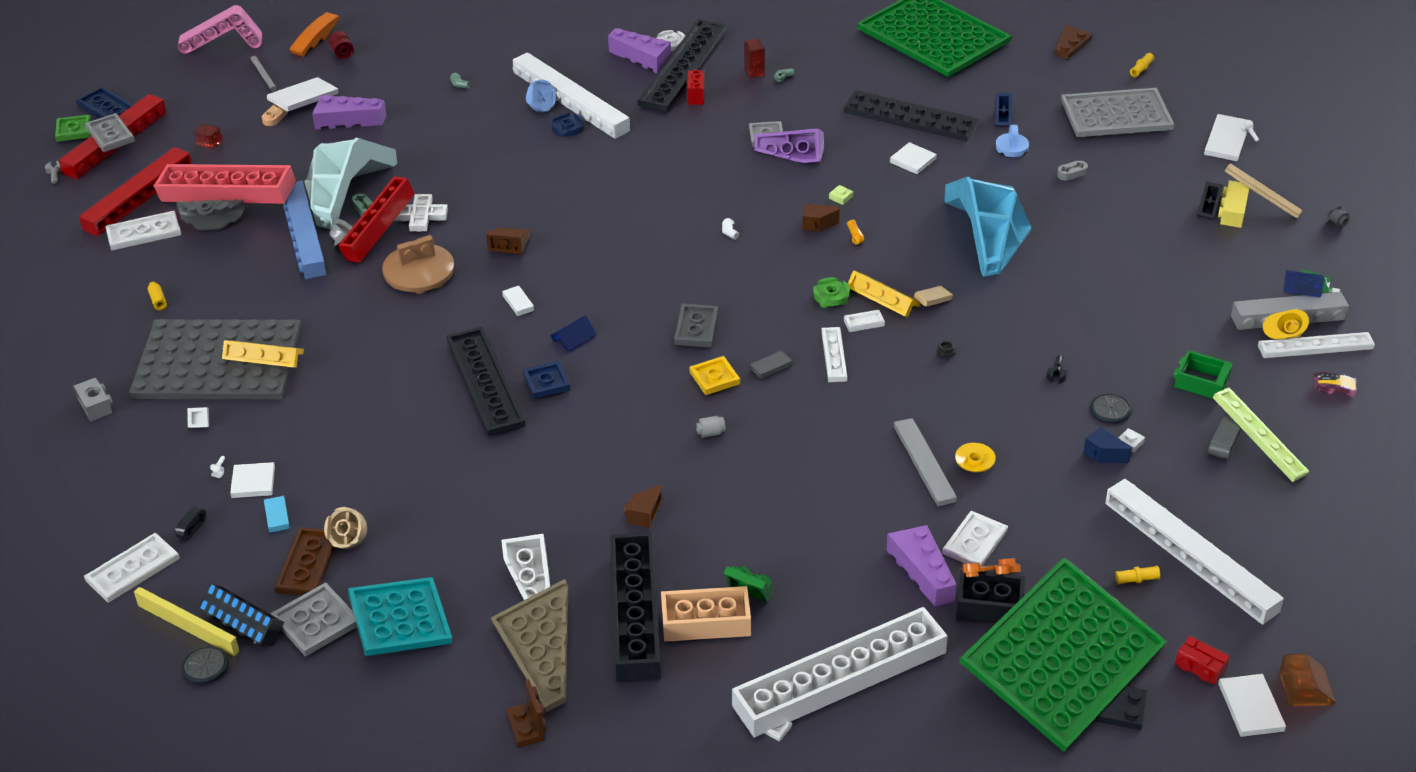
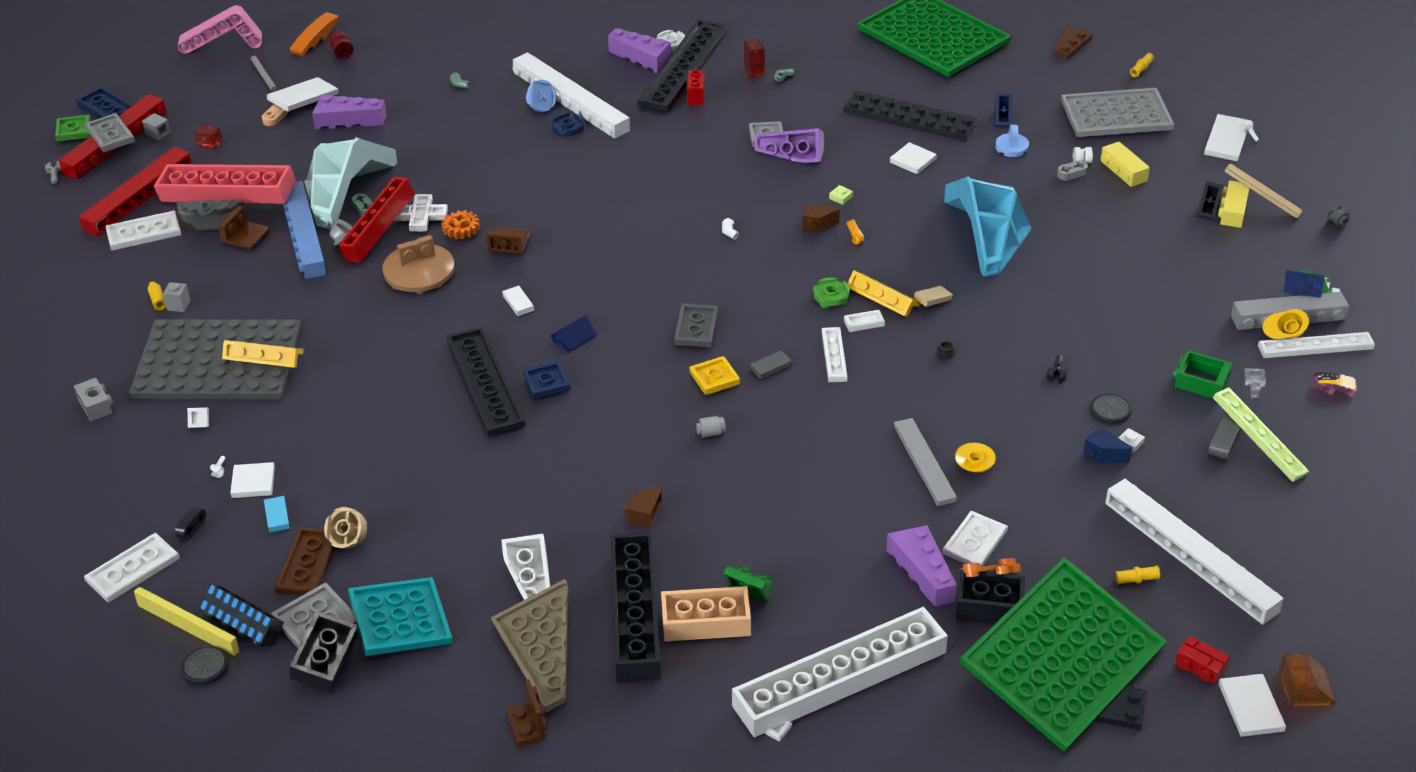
none -> light grey brick [142,113,171,141]
none -> light grey brick [163,282,191,312]
none -> reddish brown bracket [218,205,270,250]
none -> black brick [290,611,358,693]
none -> orange gear [442,210,480,239]
none -> white wheel [1073,147,1093,164]
none -> light yellow brick [1101,142,1150,187]
none -> clear plate [1244,368,1266,398]

